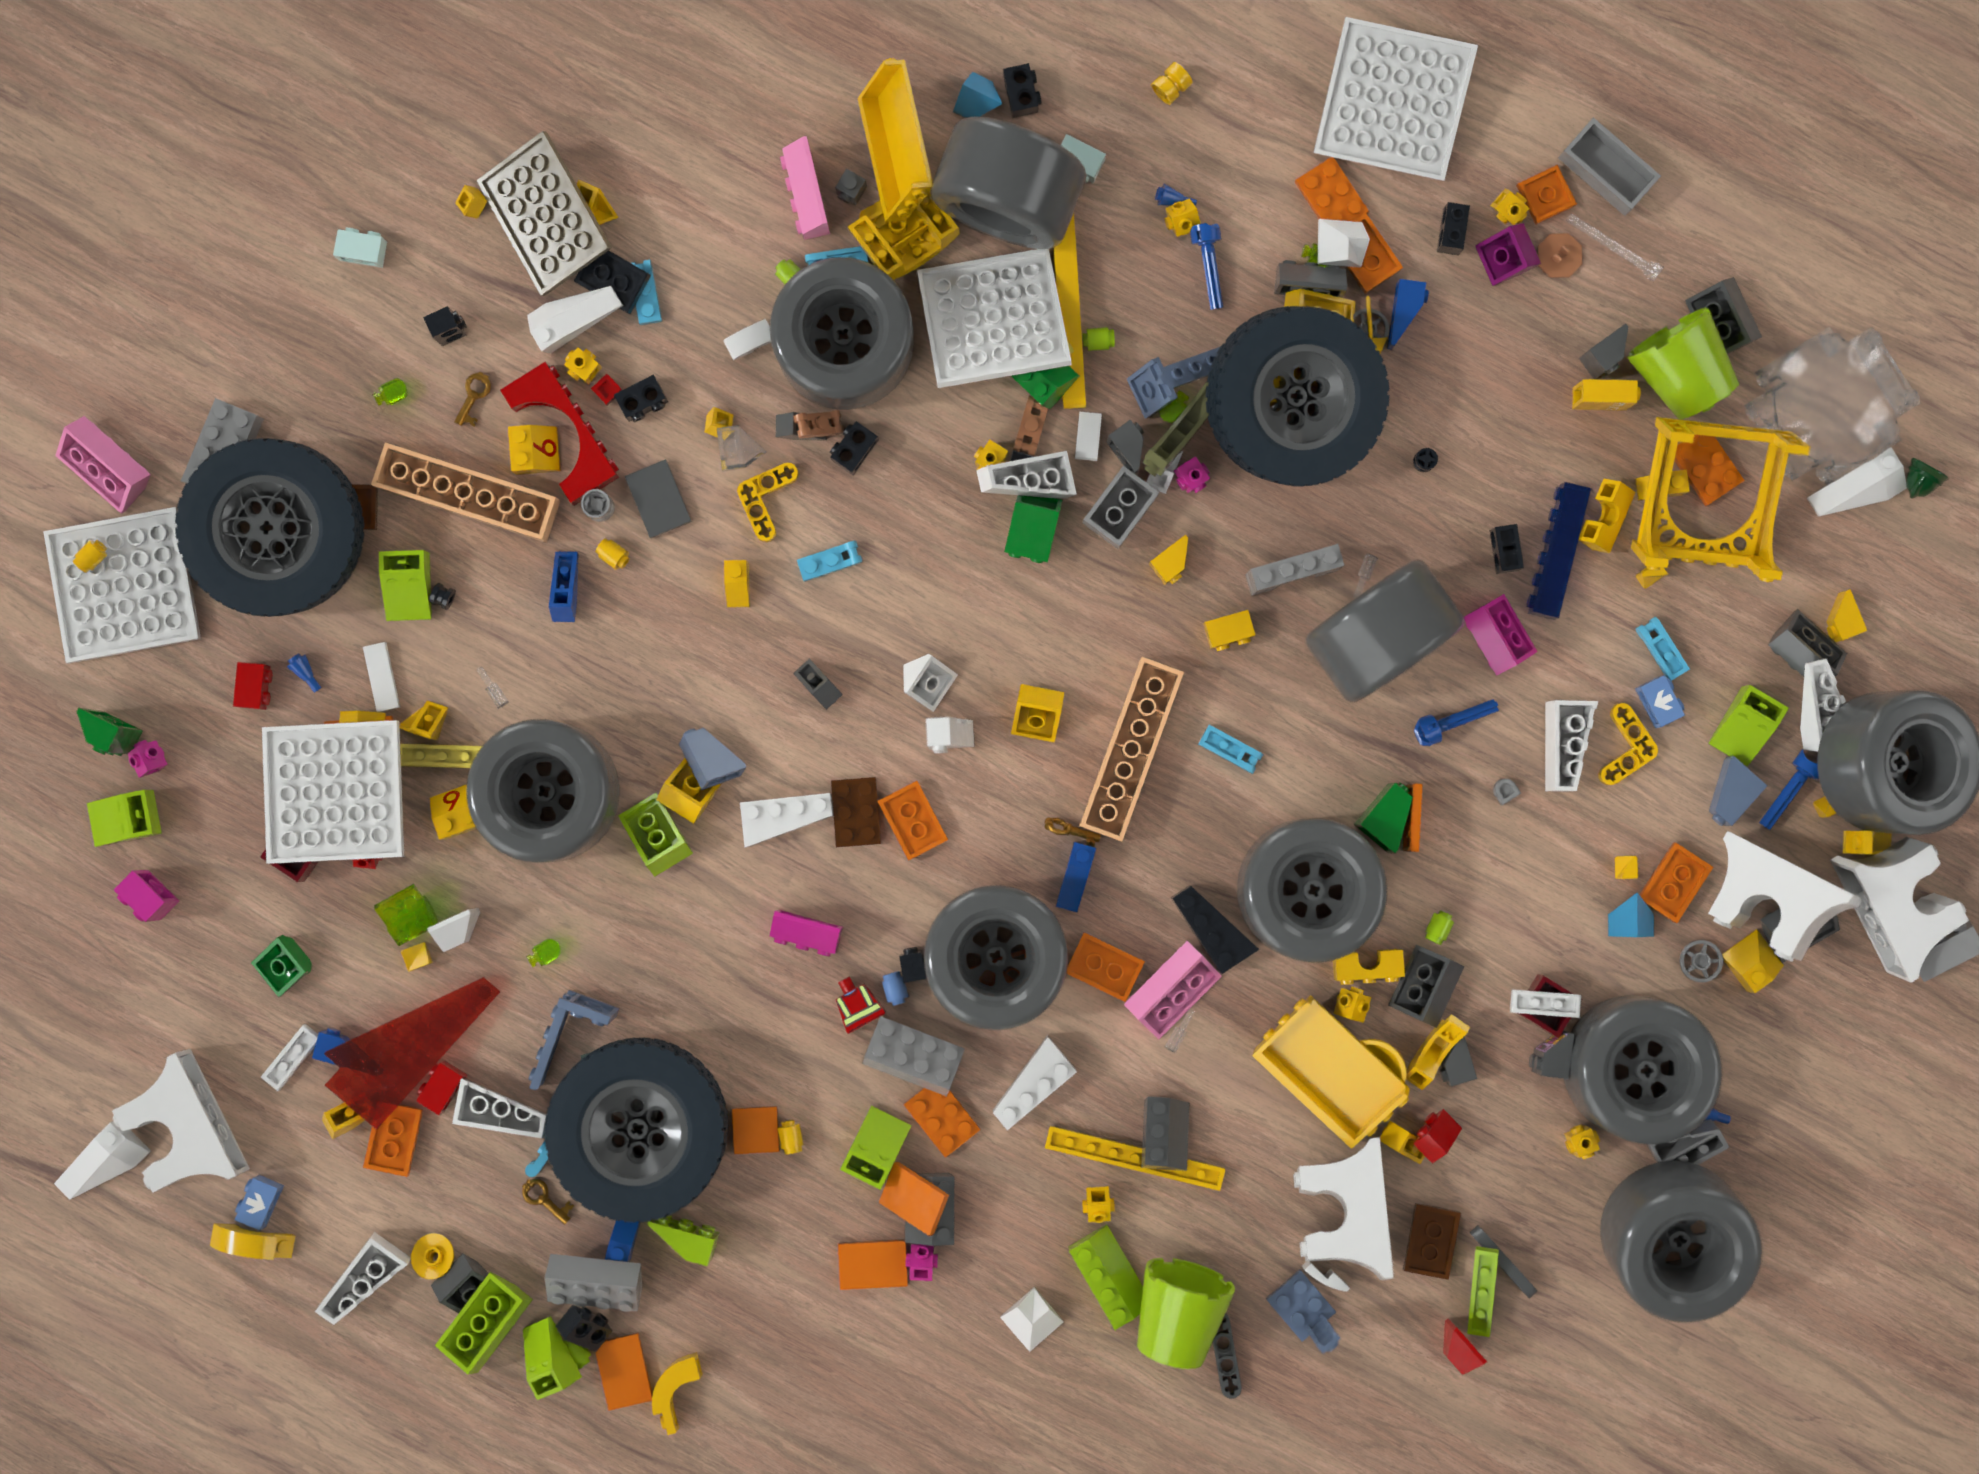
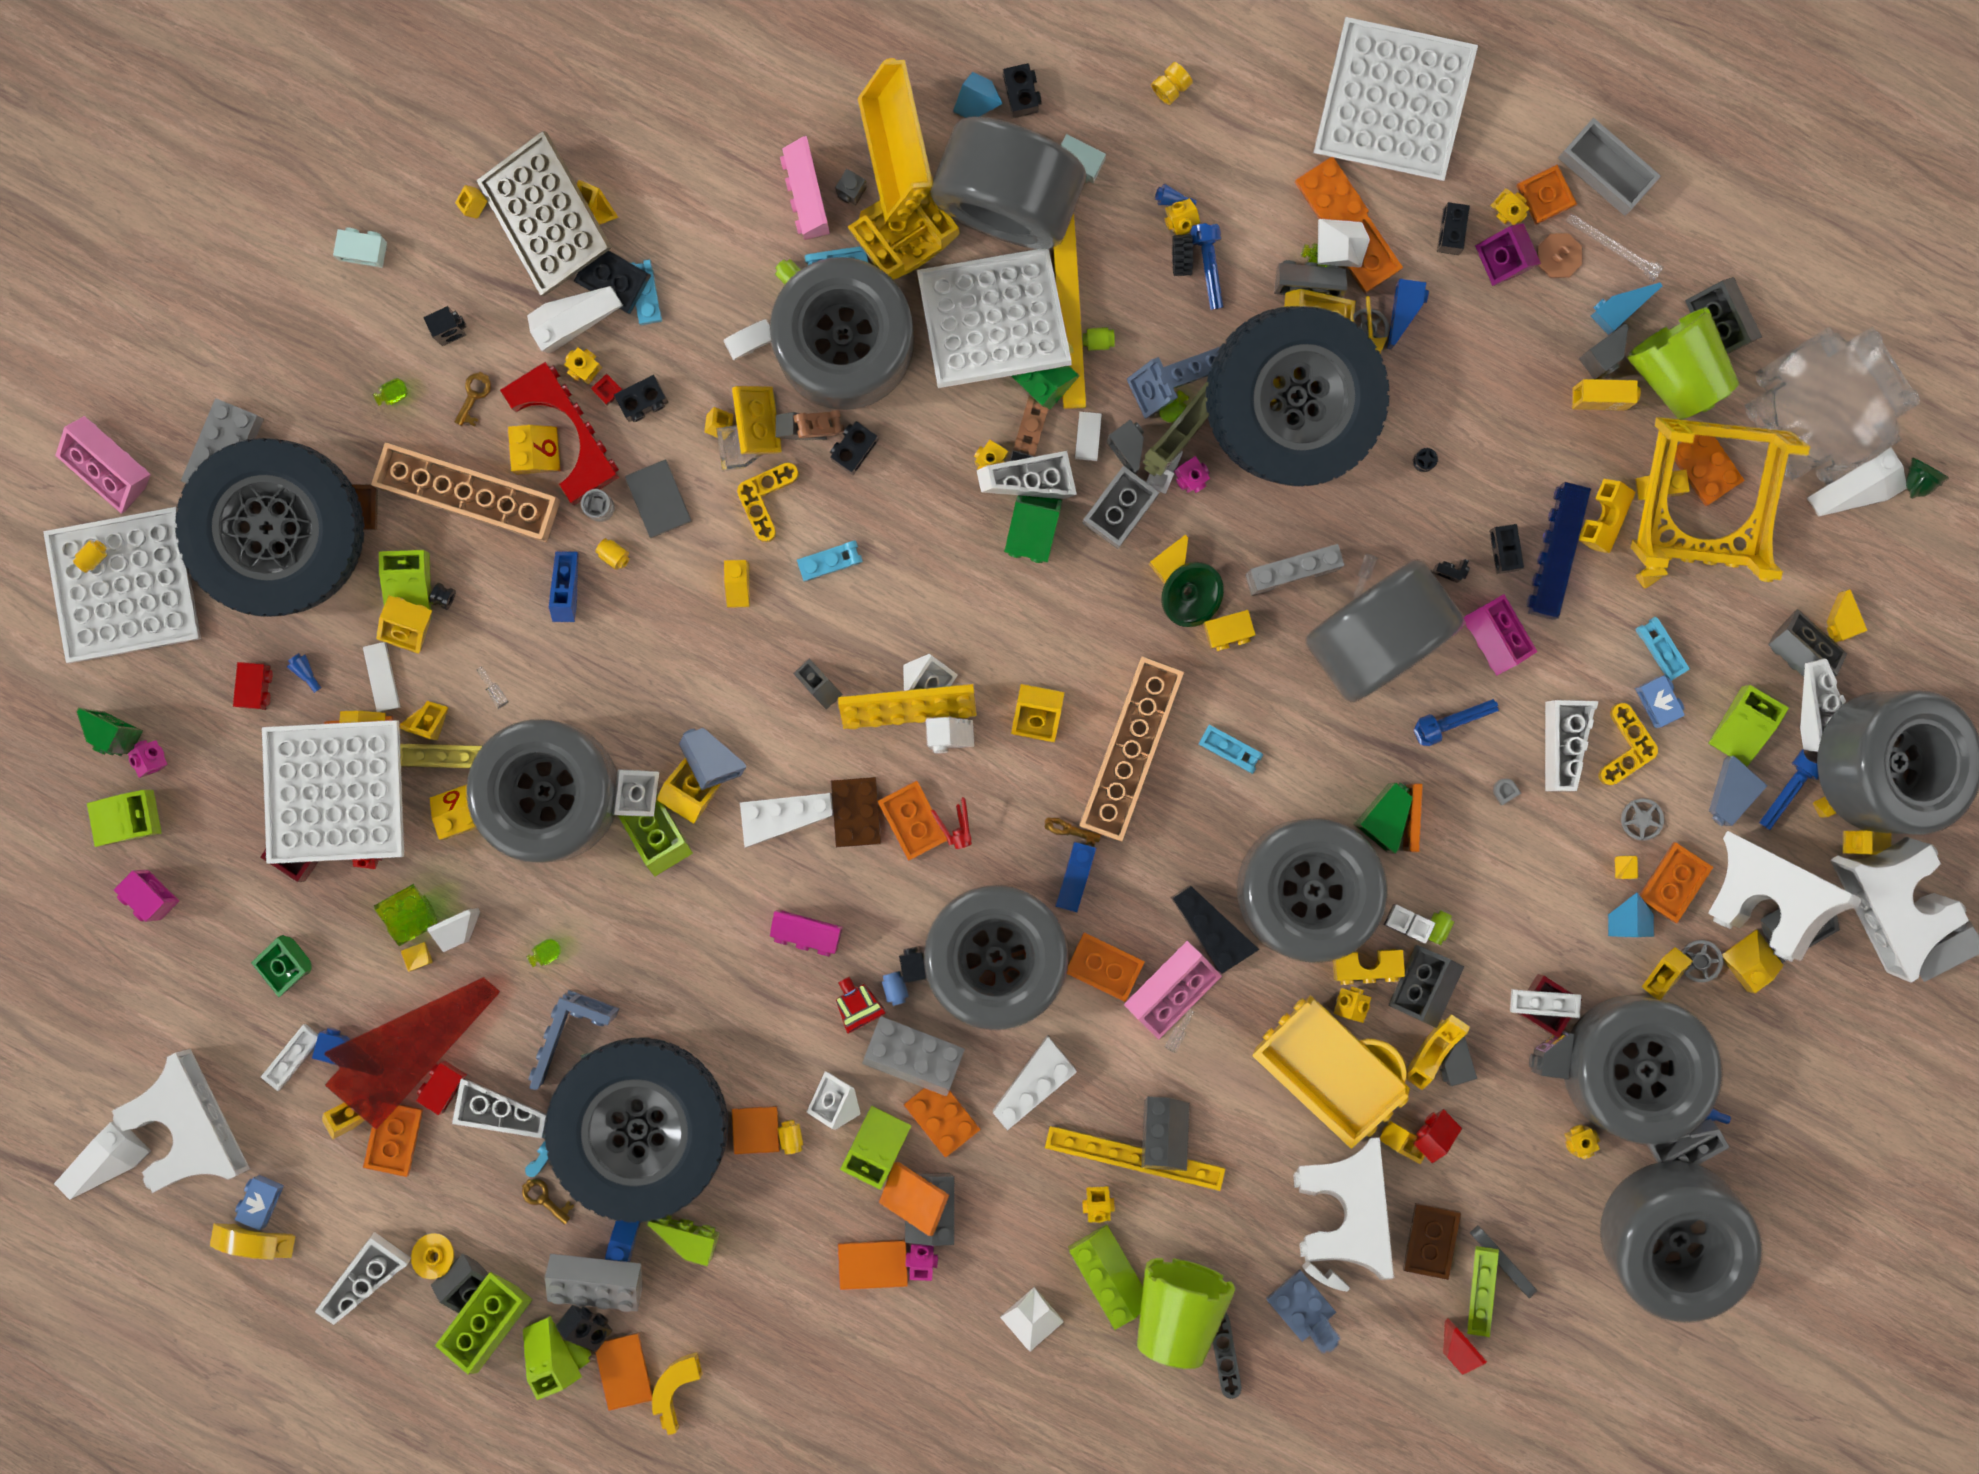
none -> yellow slope [376,595,432,654]
none -> white slope [612,769,659,816]
none -> yellow tile [732,386,782,454]
none -> white slope [807,1071,861,1130]
none -> yellow plate [838,684,977,729]
none -> red plant [931,797,972,849]
none -> dark green dish [1161,562,1224,627]
none -> black tyre [1172,235,1193,276]
none -> white hips [1383,904,1435,944]
none -> black bracket [1432,559,1470,583]
none -> dark azure slope [1591,282,1663,335]
none -> light grey wheel [1621,798,1664,840]
none -> yellow slope [1642,947,1693,1000]

